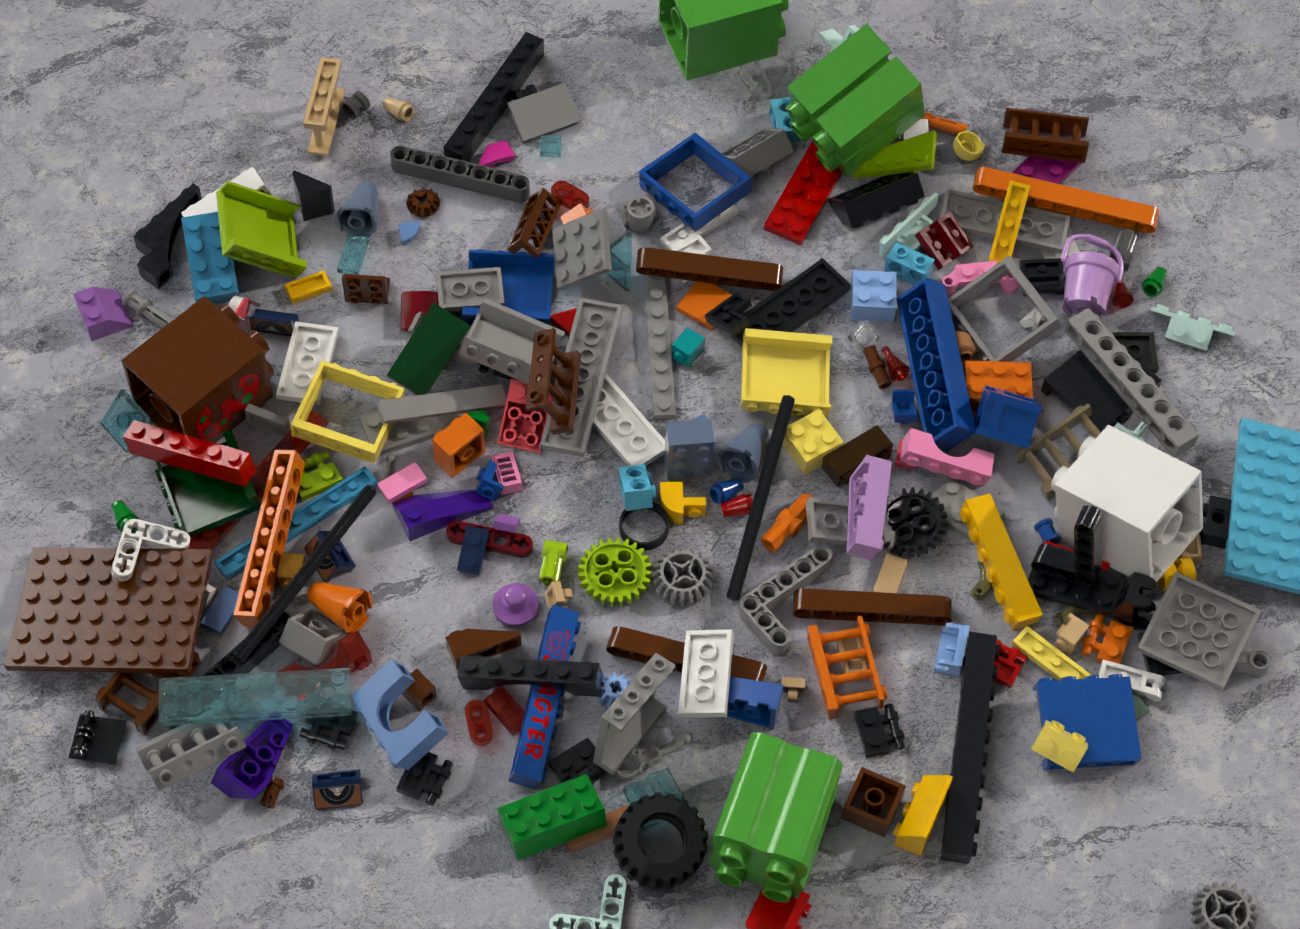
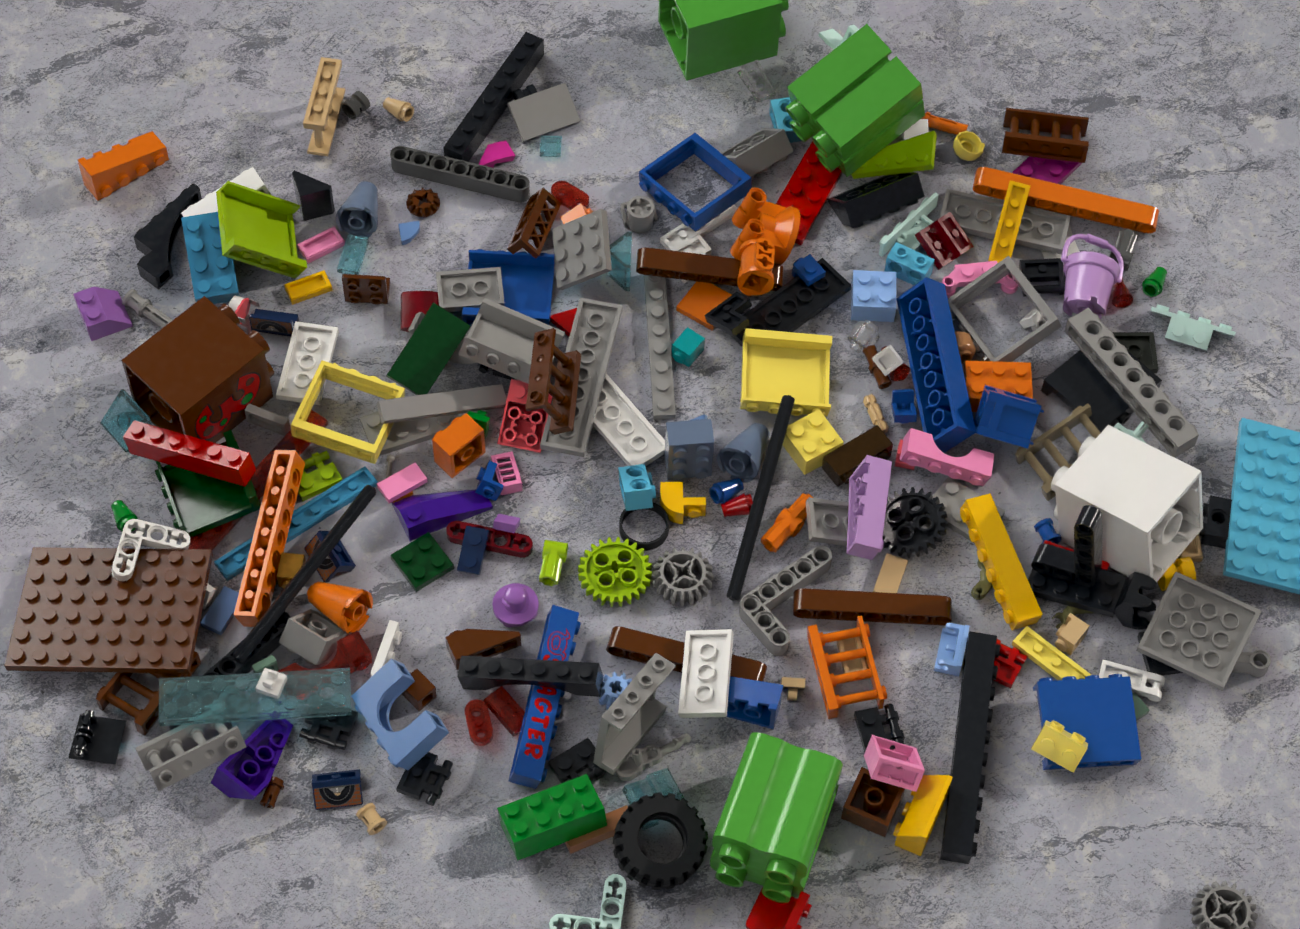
tan tile [544,581,573,610] -> none
orange plate [1081,614,1133,664] -> none
none -> orange wedge [77,131,169,201]
none -> sand green tile [252,655,279,681]
none -> white tile [255,668,287,699]
none -> bright pink tile [297,226,345,264]
none -> tan bush [356,803,387,835]
none -> white plate [371,620,402,676]
none -> dark green plate [390,532,454,592]
none -> orange piece [730,187,800,296]
none -> blue bracket [792,254,826,286]
none -> tan axle [863,394,889,433]
none -> bright pink window [864,735,925,792]
none -> white tile [872,345,904,376]

